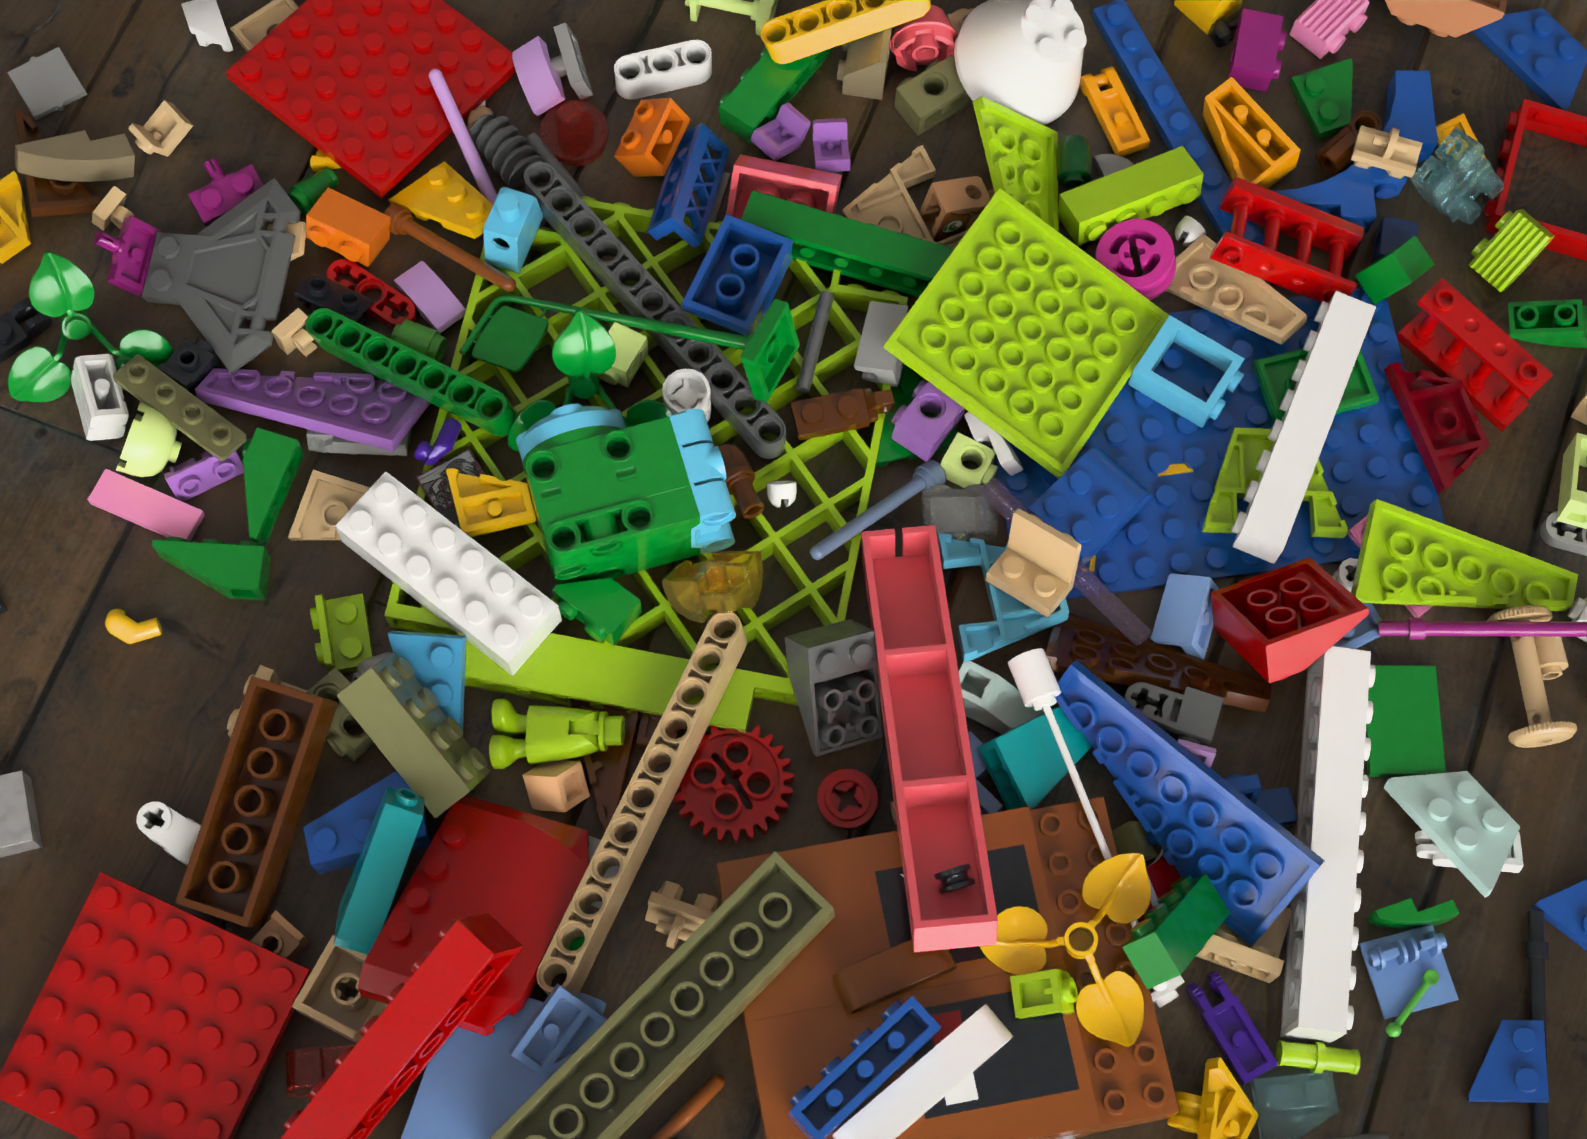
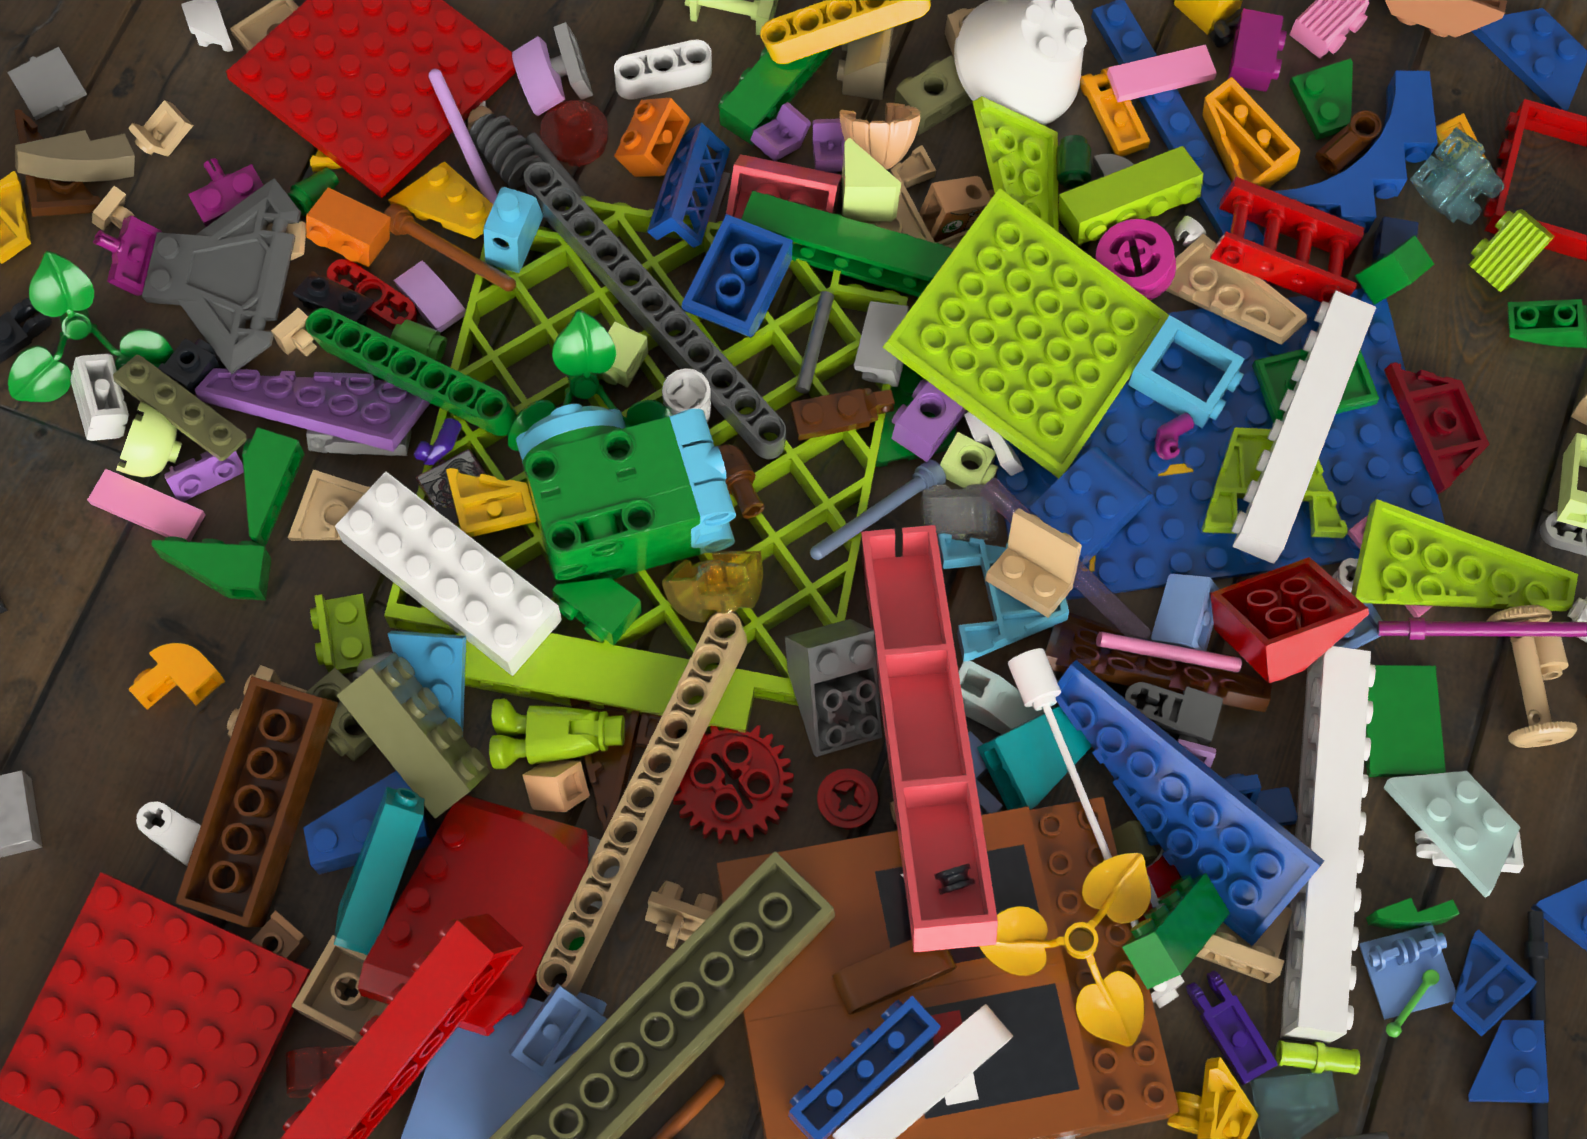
yellow arm [105,609,162,644] -> none
green piece [459,294,800,403] -> none
white hinge [767,480,797,508] -> none
coral cone [890,5,958,71] -> none
lime bracket [1010,969,1078,1019] -> none
tan hips [1351,125,1423,179] -> none
red fence [1397,278,1554,432] -> none
none -> light orange brick [129,643,225,710]
none -> light nougat hair [840,103,920,170]
none -> yellowish green slope [842,138,901,222]
none -> bright pink bar [1096,632,1242,672]
none -> bright pink tile [1107,45,1217,103]
none -> magenta arm [1155,412,1194,460]
none -> blue wing [1451,929,1537,1037]

